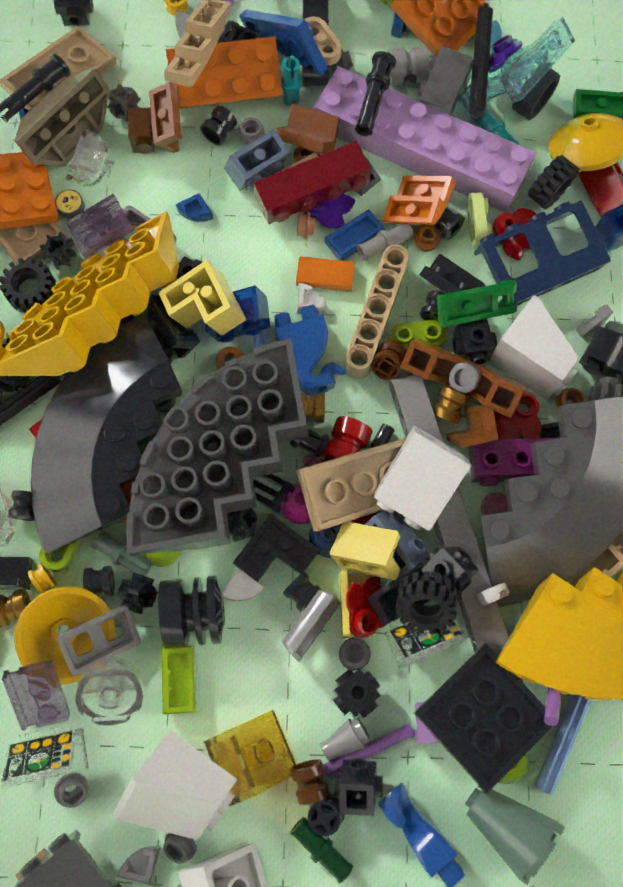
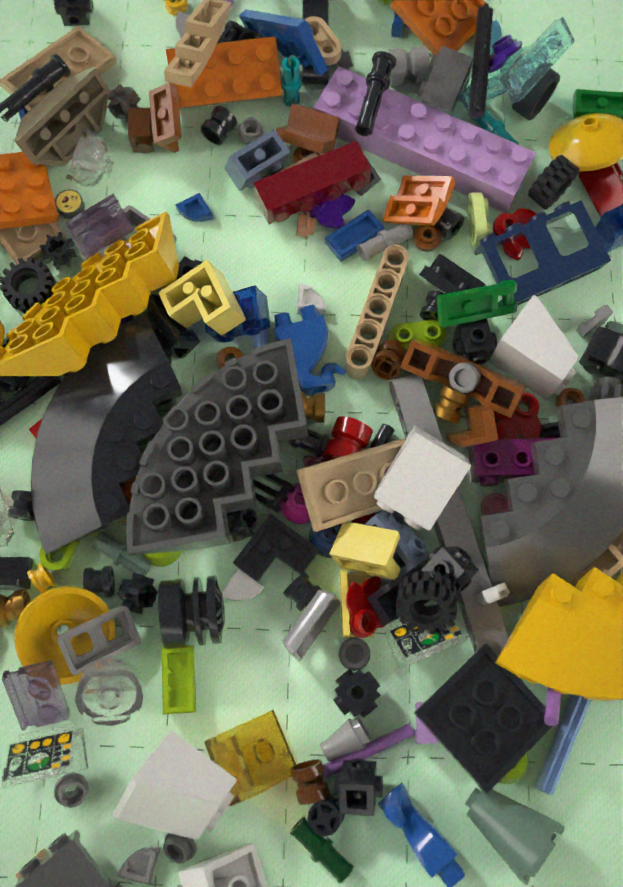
orange tile [296,256,355,292] -> none

